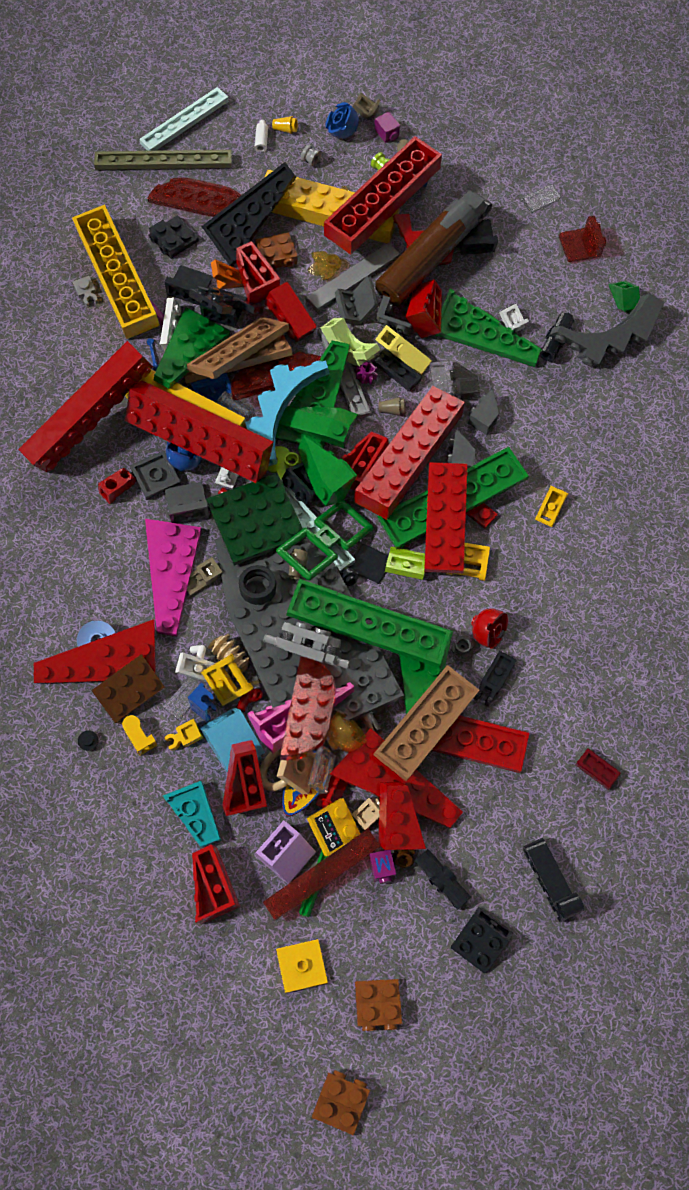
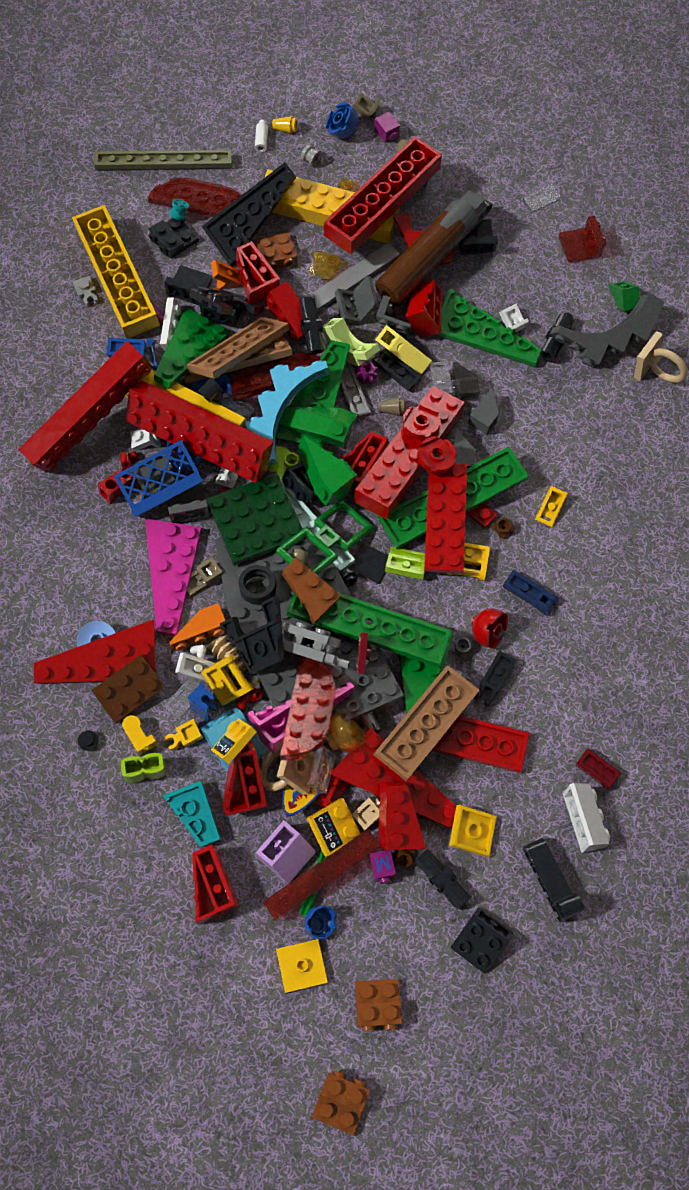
light aqua plate [139,87,229,151] -> none
lime wheel [371,152,390,170] -> none
none -> blue hinge [106,337,147,359]
none -> blue fence [114,440,204,517]
none -> red arm [120,451,139,469]
none -> lime brick [120,753,166,783]
none -> white bracket [130,428,161,450]
none -> teal wheel [169,199,189,221]
none -> orange slope [169,603,226,651]
none -> black piece [198,377,224,403]
none -> yellow plate [211,718,257,764]
none -> black wing [220,596,284,674]
none -> dark orange wing [282,558,341,624]
none -> black piece [299,297,324,355]
none -> blue hair [304,905,337,940]
none -> clear yellow plate [337,178,360,192]
none -> dark red plate [356,632,371,674]
none -> plate [402,404,441,441]
none -> red plate [417,436,456,475]
none -> yellow plate [449,805,497,857]
none -> reddish brown plate [492,517,515,539]
none -> dark blue plate [502,569,559,616]
none -> white slope [563,783,610,854]
none -> tan tile [634,331,688,383]

